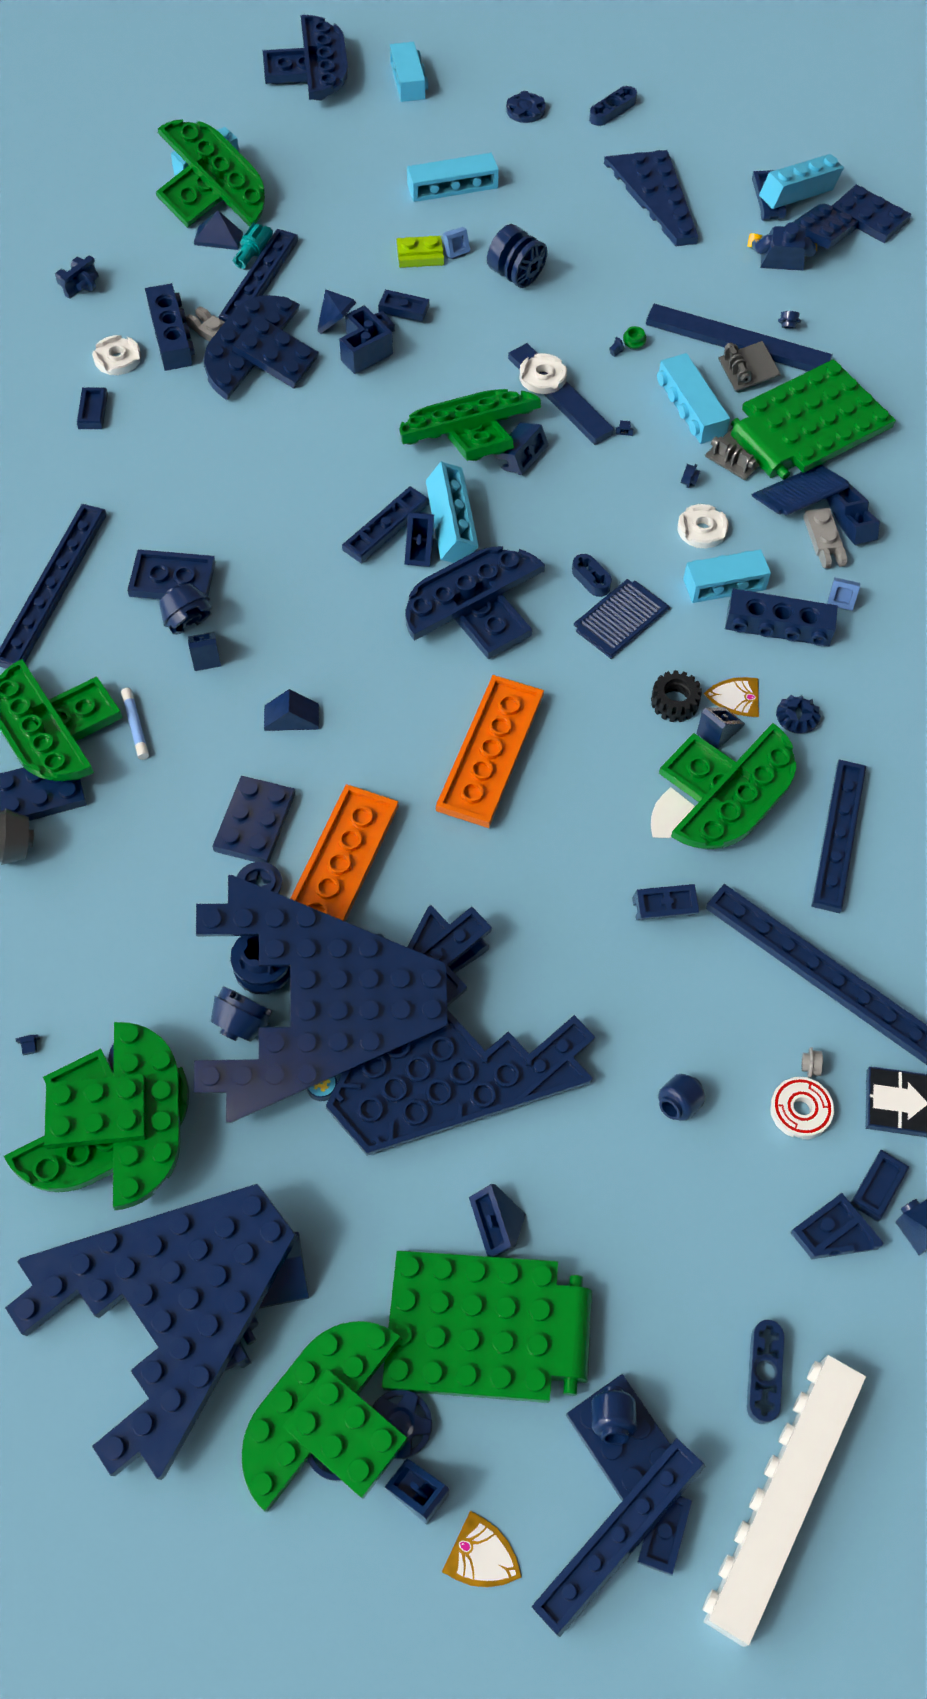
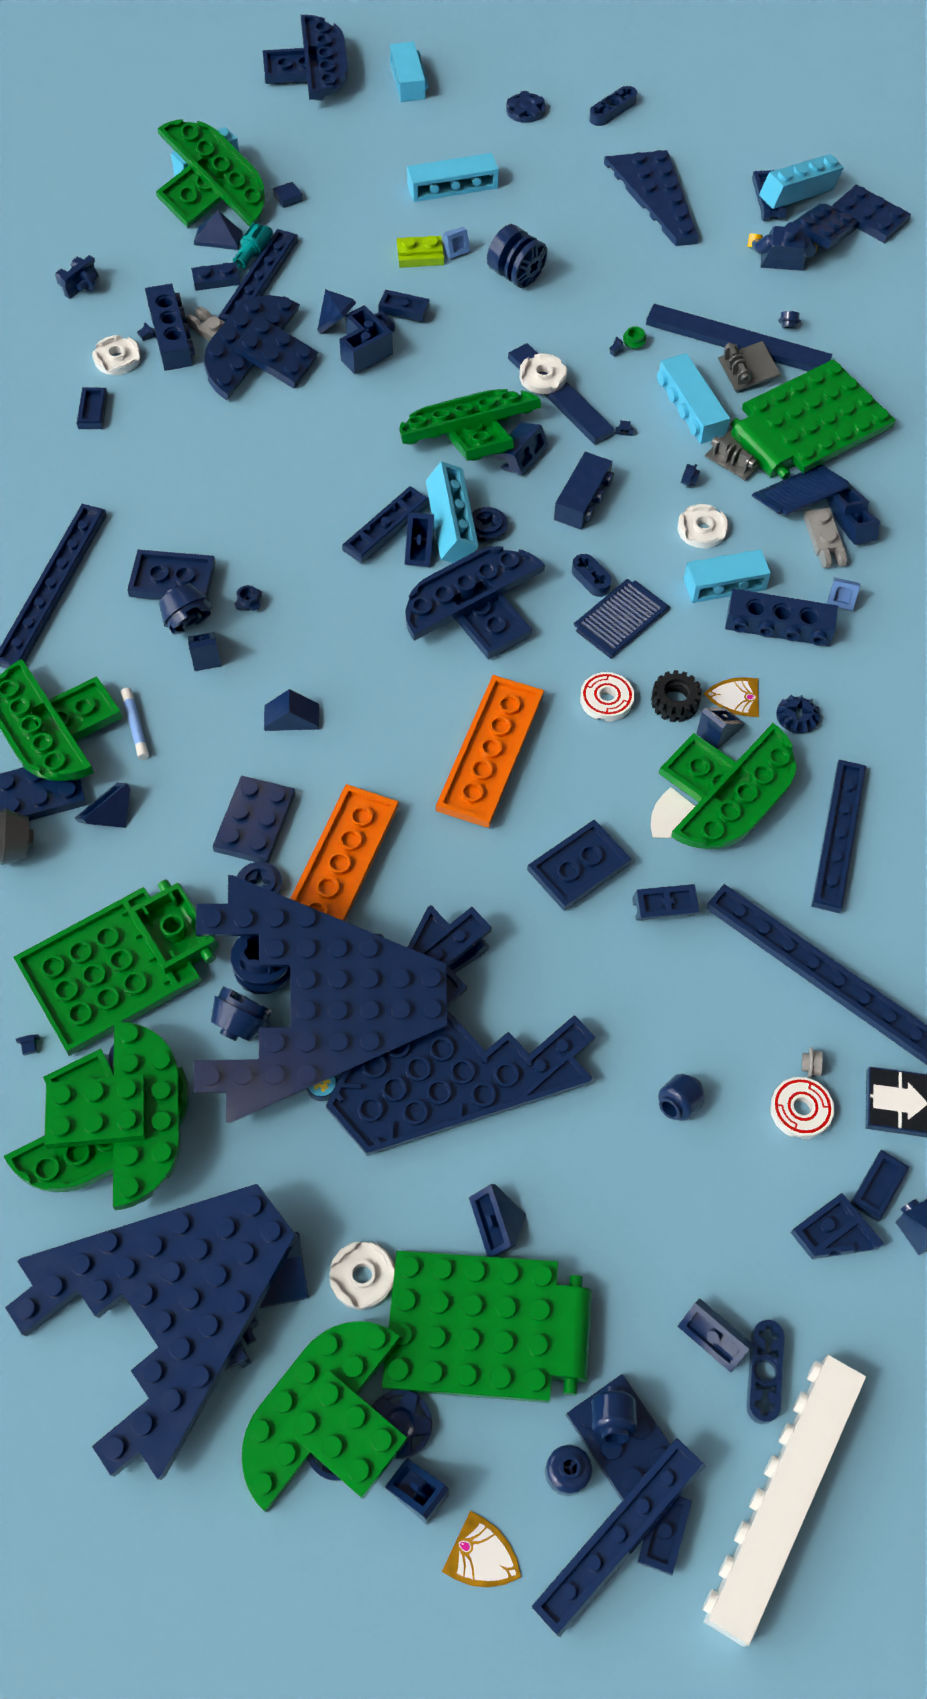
none -> green plate [13,880,219,1056]
none -> dark blue slope [75,782,130,828]
none -> dark blue piece [137,322,156,341]
none -> dark blue plate [191,262,240,291]
none -> dark blue plate [234,585,262,611]
none -> dark blue tile [273,181,303,208]
none -> white tile [329,1242,395,1310]
none -> dark blue gear [472,507,508,542]
none -> dark blue plate [527,819,632,911]
none -> dark blue head [545,1444,592,1497]
none -> dark blue brick [554,451,614,530]
none -> white tile [580,672,634,722]
none -> dark blue plate [677,1298,753,1372]

